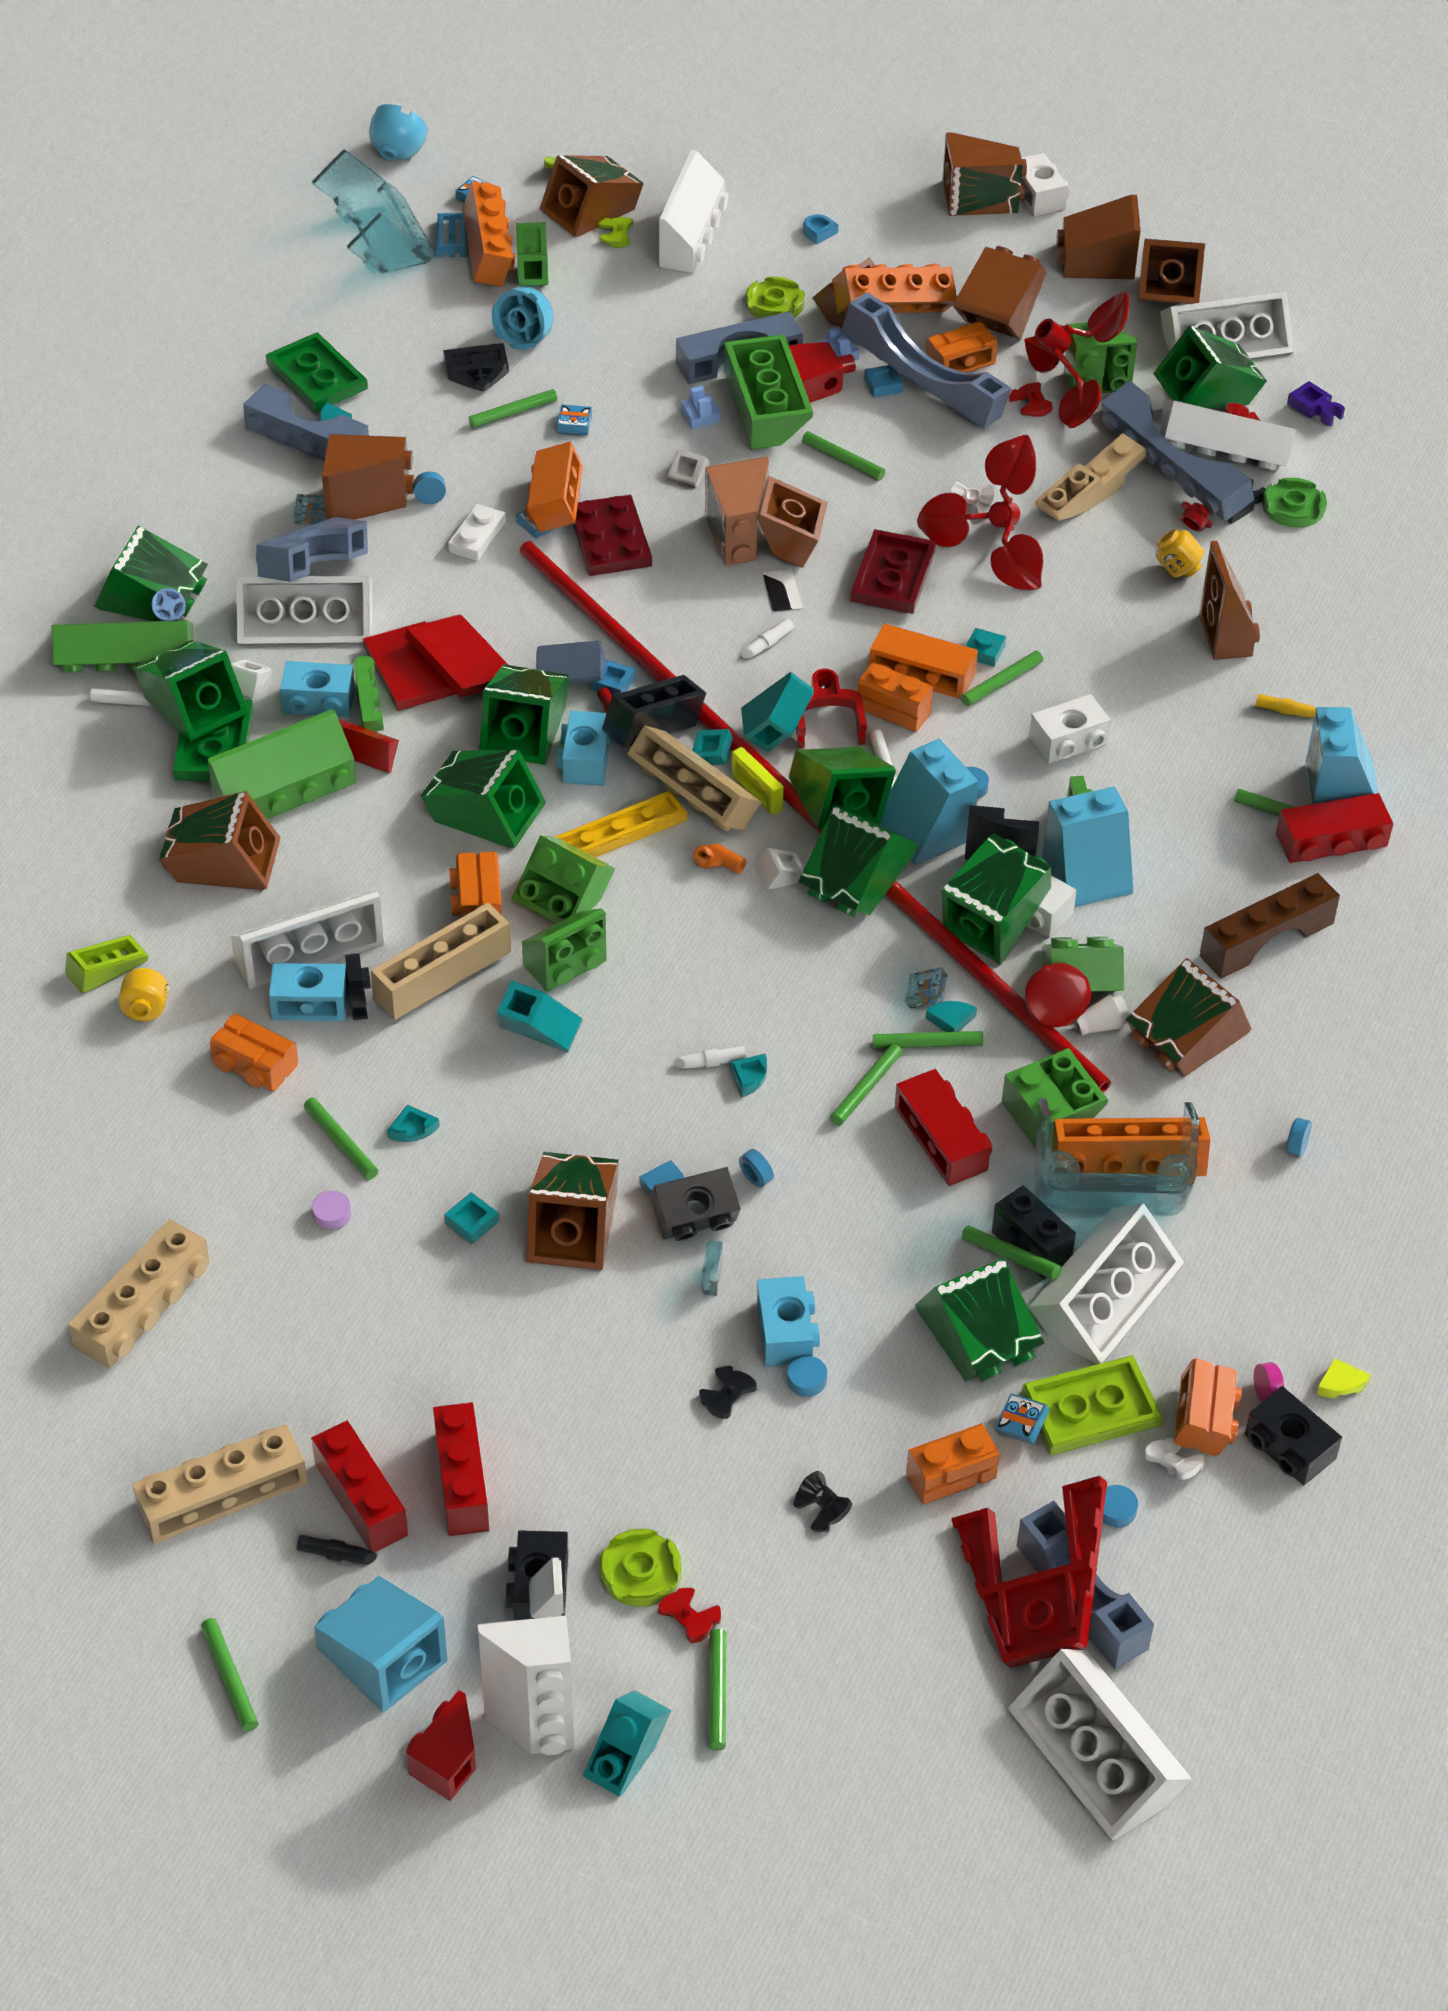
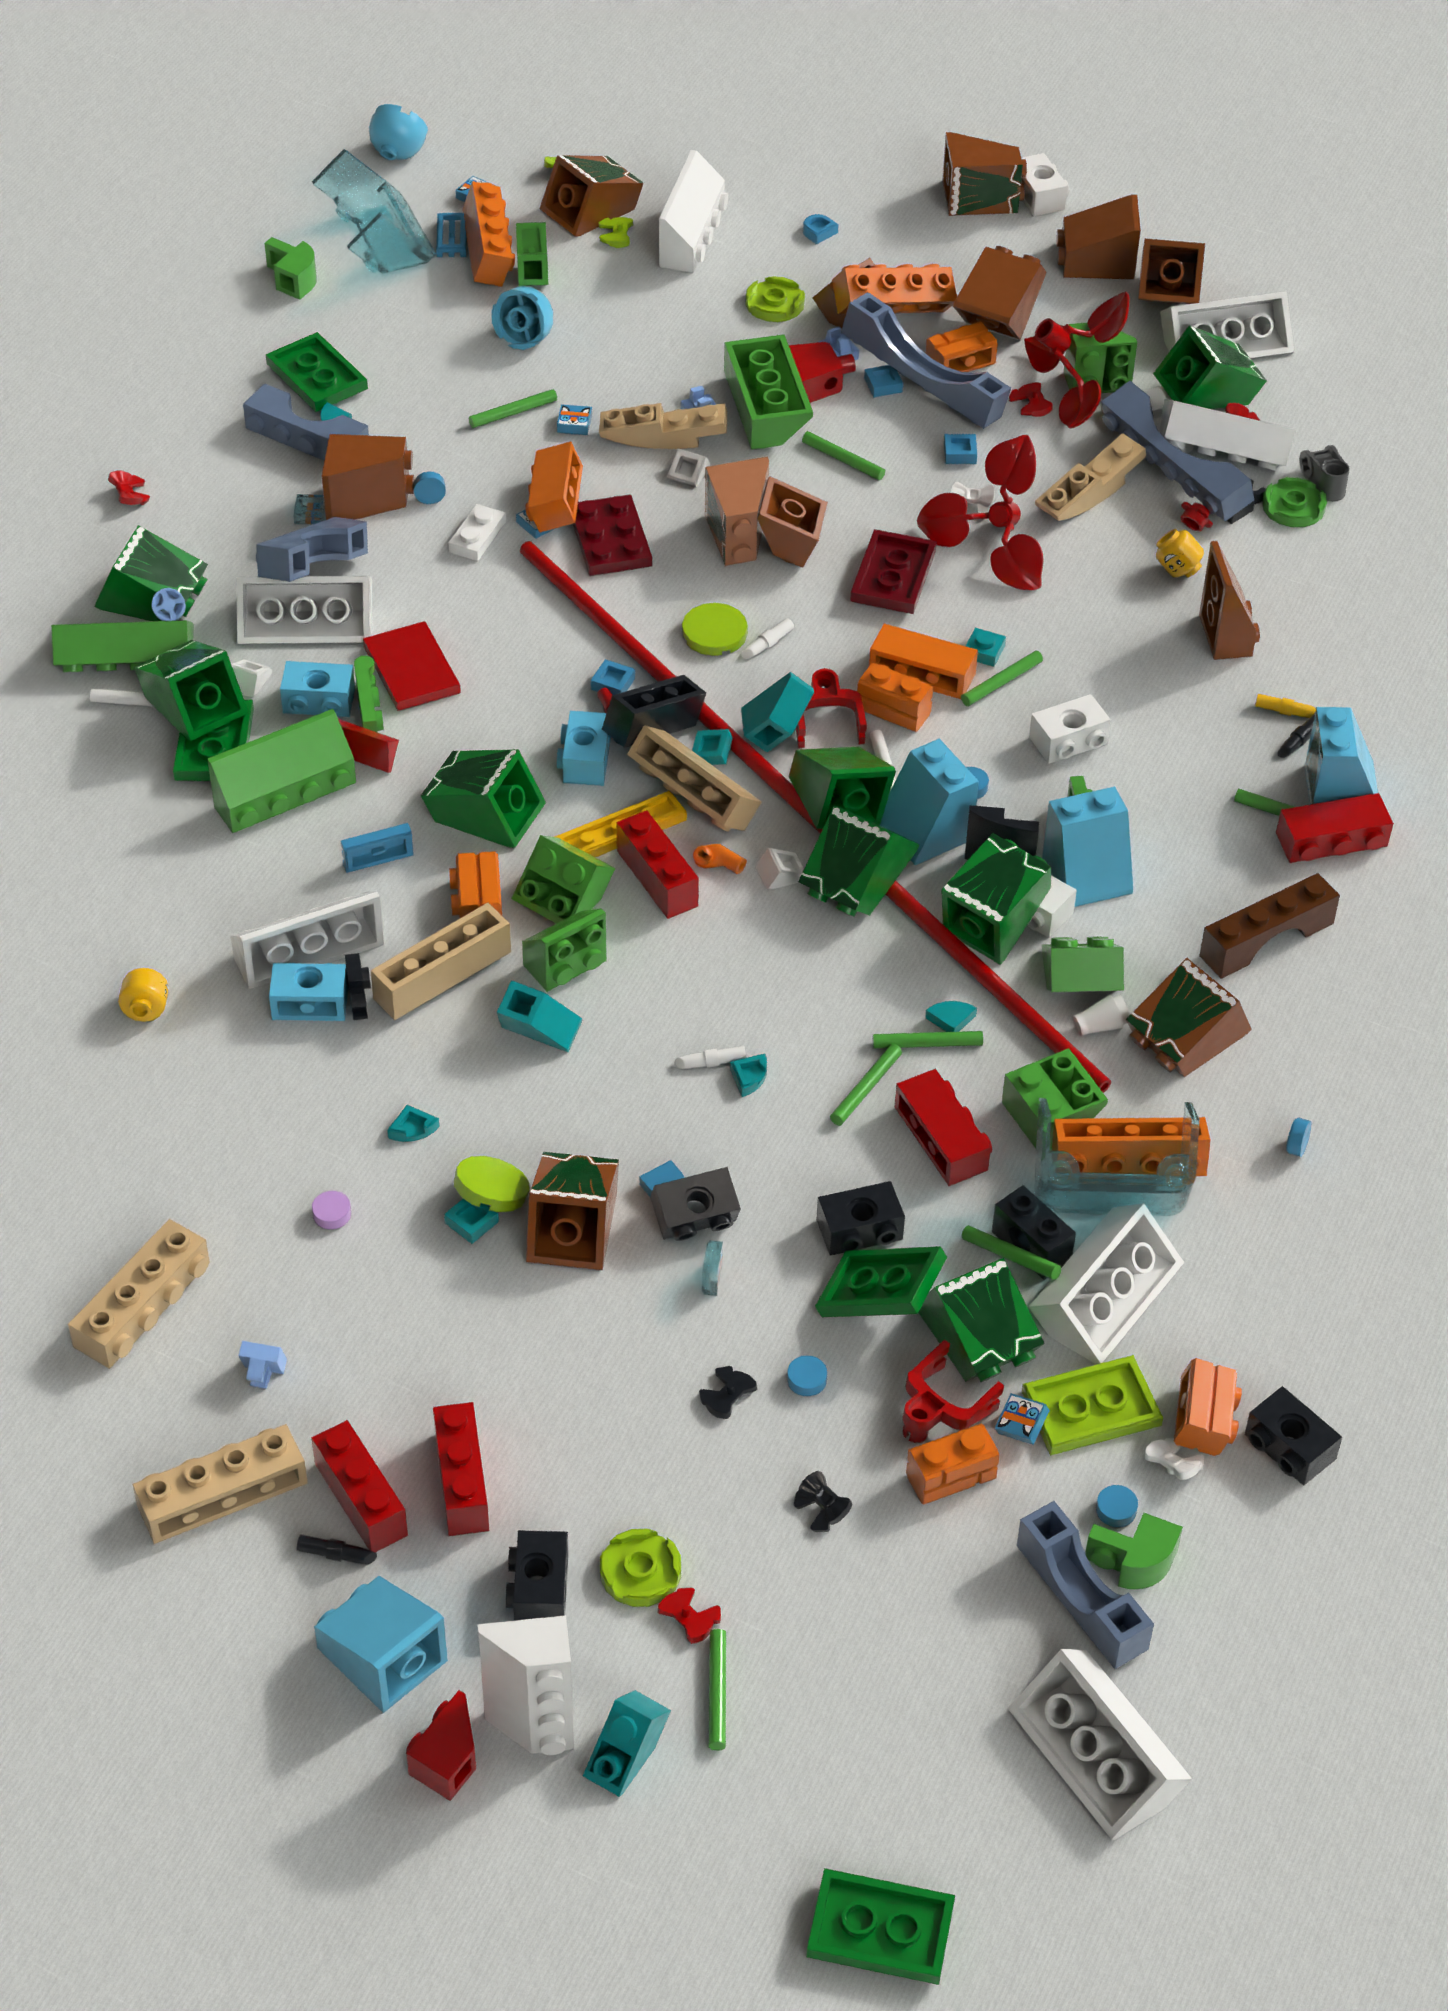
lime slope [65,935,148,993] -> none
dark orange slope [159,791,280,890] -> none
bright green bar [201,1618,259,1732] -> none
orange brick [210,1013,298,1092] -> none
bright green bar [304,1097,379,1180] -> none
red tile [405,614,508,698] -> none
black slope [443,343,509,391] -> none
green slope [479,664,569,765] -> none
white slope [529,1557,564,1618] -> none
sand blue slope [536,640,606,684] -> none
sand blue arch [676,312,803,384] -> none
neon yellow tile [731,747,784,815] -> none
dark azure tile [739,1149,774,1187] -> none
medium azure brick [756,1276,820,1367] -> none
sticker [763,569,803,612] -> none
clear light blue tile [905,967,948,1009] -> none
red wing [951,1475,1107,1668] -> none
red piece [1025,963,1091,1027] -> none
dark pink tile [1253,1362,1284,1402] -> none
dark purple plate [1287,381,1345,426] -> none
neon yellow tile [1317,1358,1371,1398] -> none
none -> red piece [108,470,150,505]
none -> light blue tile [238,1341,287,1389]
none -> bright green brick [264,237,317,300]
none -> dark azure tile [340,823,413,873]
none -> lime tile [453,1156,530,1212]
none -> tan slope [599,403,727,449]
none -> red brick [616,810,699,919]
none -> lime tile [682,602,748,656]
none -> green plate [806,1868,955,1985]
none -> green plate [815,1246,947,1318]
none -> black brick [816,1181,905,1256]
none -> red piece [902,1339,1004,1443]
none -> dark azure tile [944,434,977,464]
none -> bright green brick [1085,1513,1183,1589]
none -> black piece [1277,713,1315,758]
none -> dark grey piece [1299,445,1350,502]

